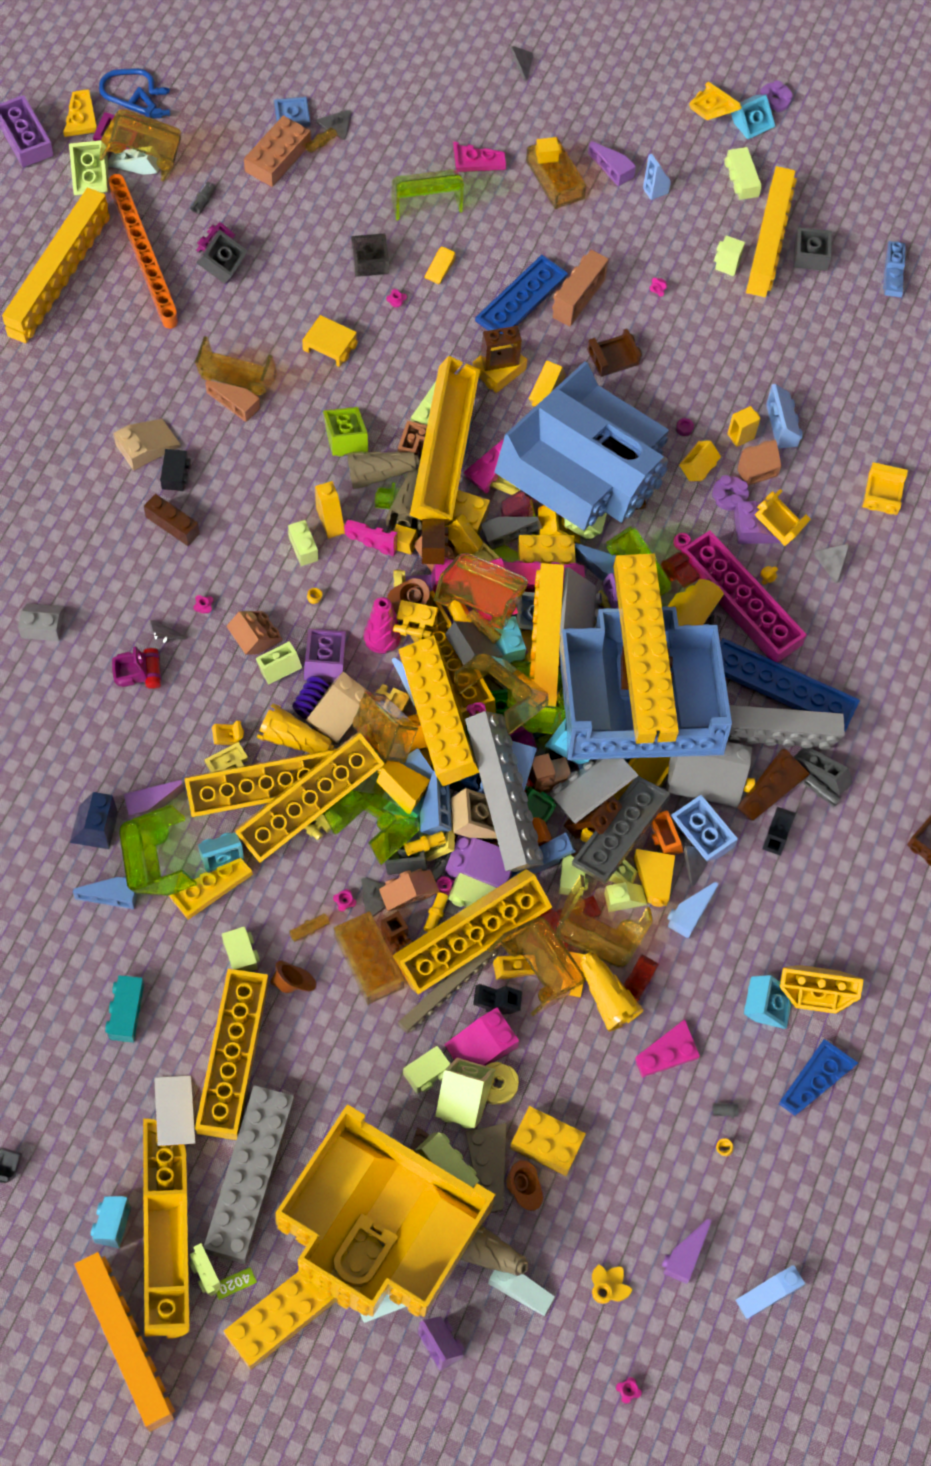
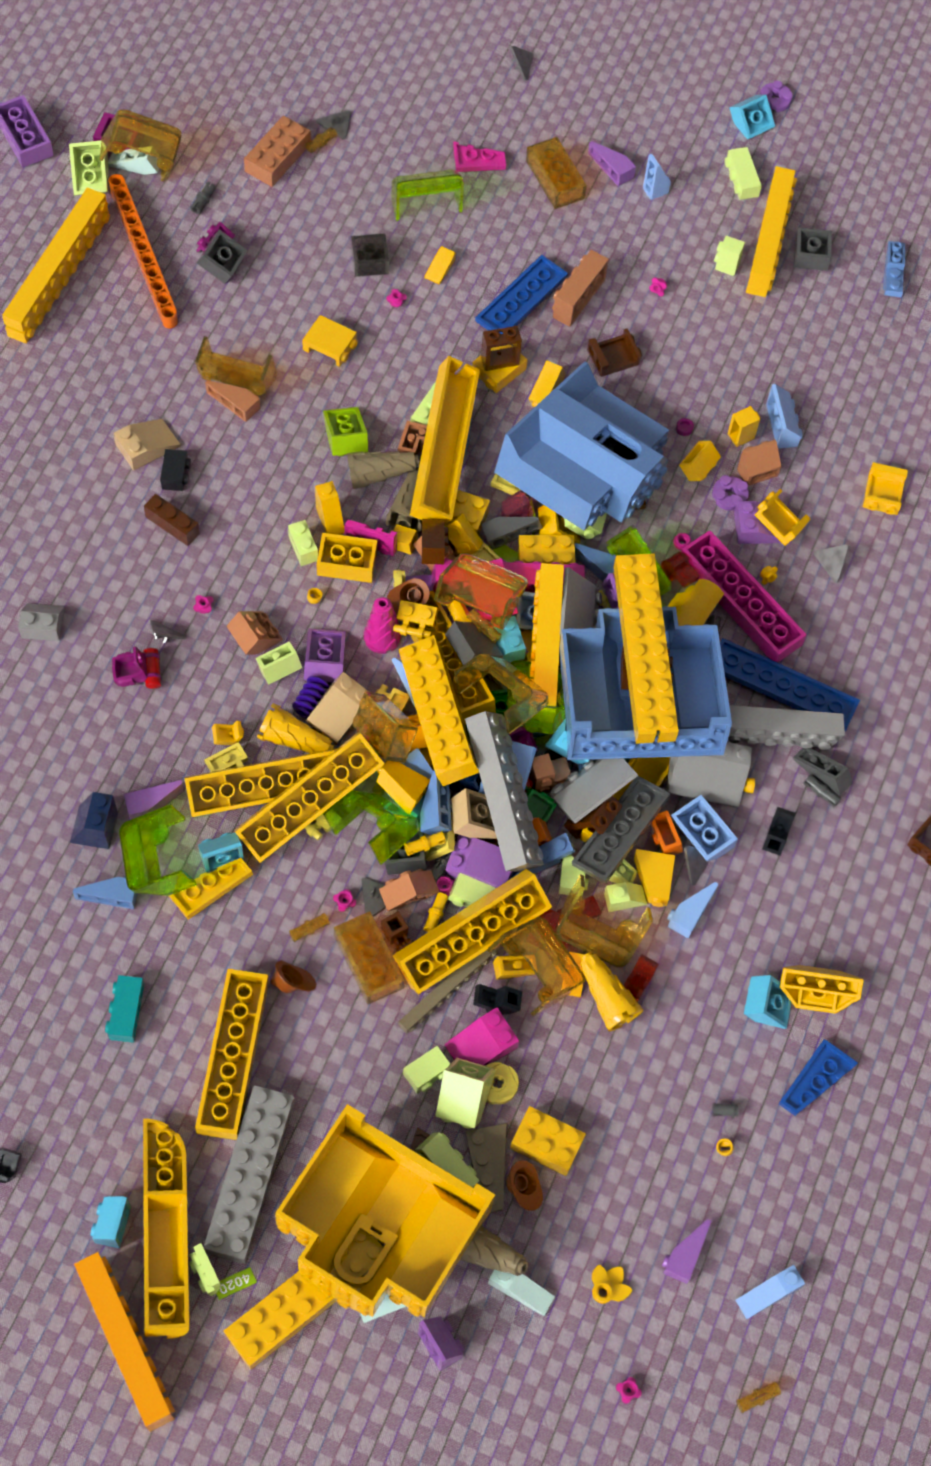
yellow wing [63,89,97,137] -> none
blue piece [99,68,170,120] -> none
white sticker [154,1076,195,1146] -> none
yellowish green brick [222,926,260,972] -> none
medium blue tile [274,97,311,127] -> none
clear neon green panel [375,482,396,509] -> none
dark pink wing [463,439,504,494] -> none
dark pink plate [466,702,486,717] -> none
yellow brick [535,137,562,164] -> none
dark pink wing [635,1019,700,1078] -> none
yellow wing [689,82,742,120] -> none
reddish brown wing [737,749,810,821] -> none
none -> yellow brick [316,533,377,583]
none -> clear yellow pin [736,1381,781,1413]

